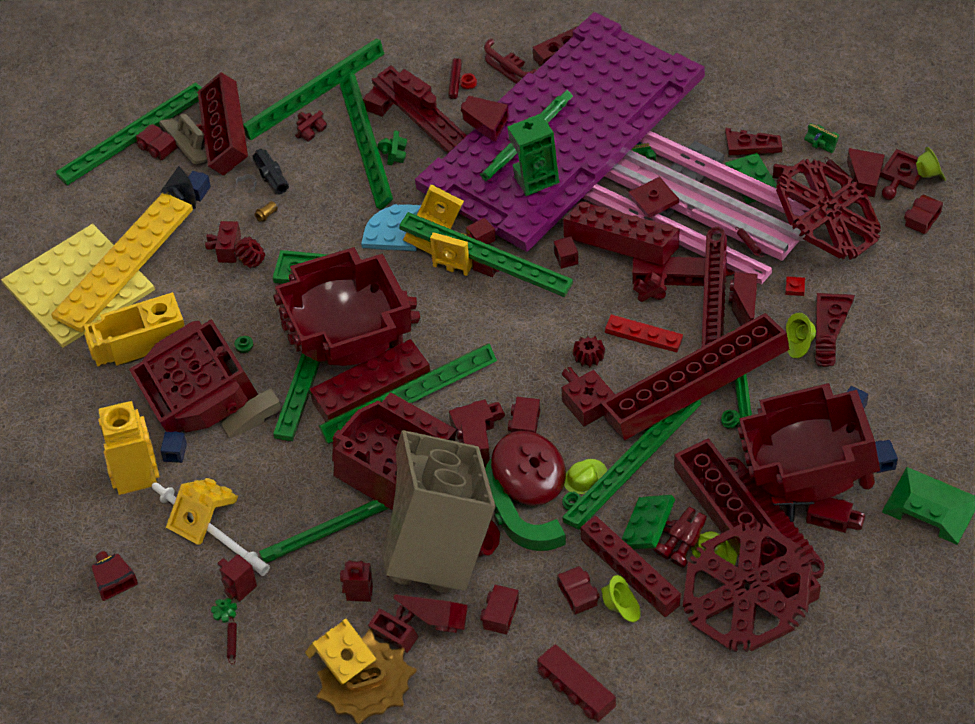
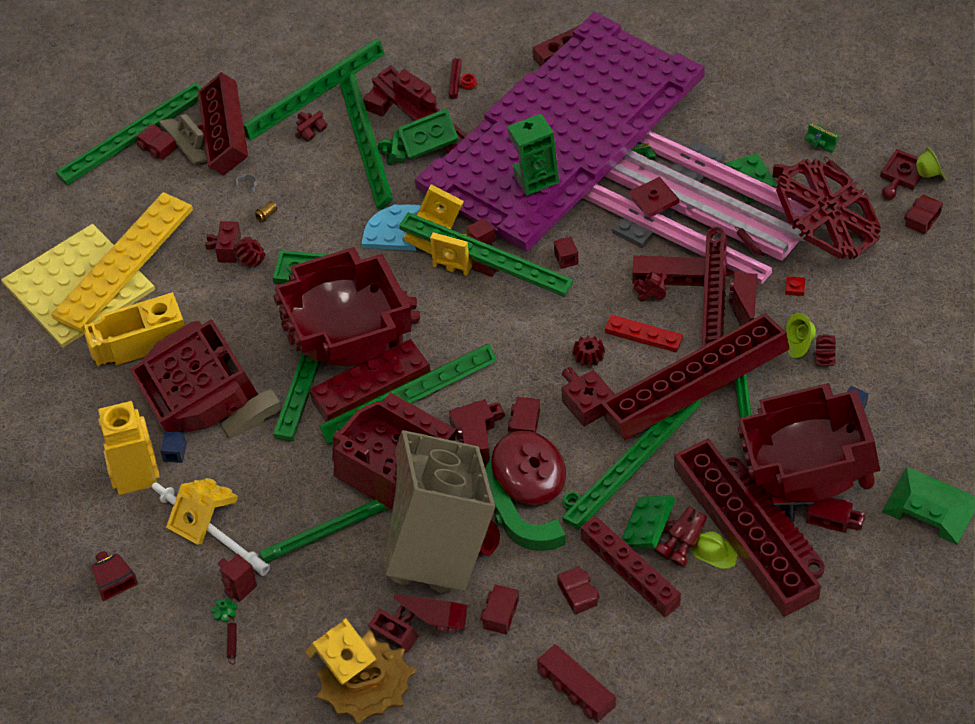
black shield [161,166,196,209] -> none
dark blue brick [188,171,211,202] -> none
green plate [234,336,254,353] -> none
black piece [252,148,289,195] -> none
dark red brick [340,560,373,602] -> none
dark red slope [460,95,509,142] -> none
green piece [480,90,573,181] -> none
dark red piece [484,39,537,84] -> none
dark red brick [563,201,680,266] -> none
lime piece [564,459,607,494] -> none
lime piece [601,575,640,622] -> none
dark red plate [683,522,812,652] -> none
green plate [721,409,741,429] -> none
dark red wing [725,127,783,155] -> none
dark red wing [816,293,855,340] -> none
dark red slope [847,148,885,197] -> none
dark blue brick [875,440,898,473] -> none
none -> green plate [398,108,459,160]

